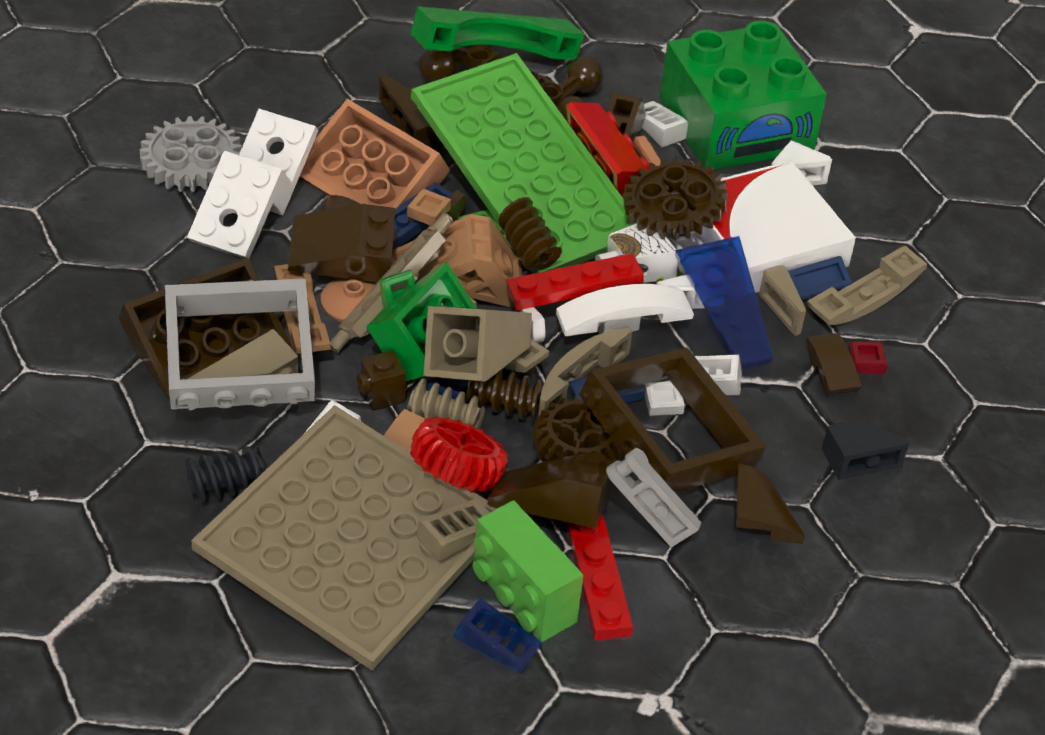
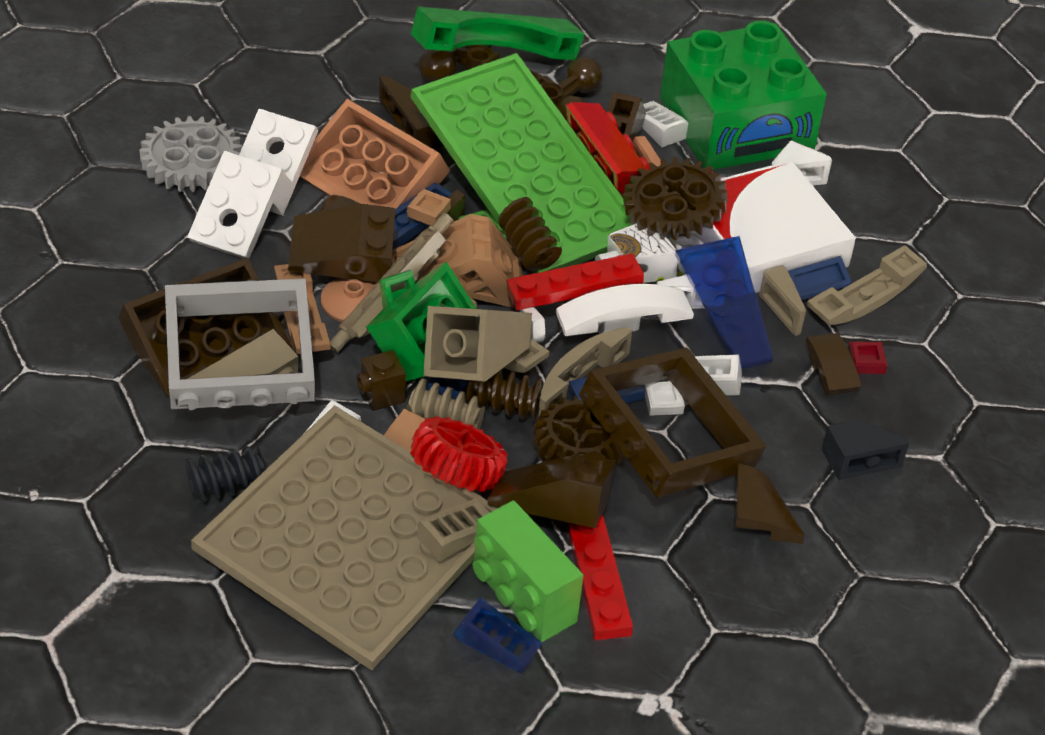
light grey plate [606,448,701,547] -> none

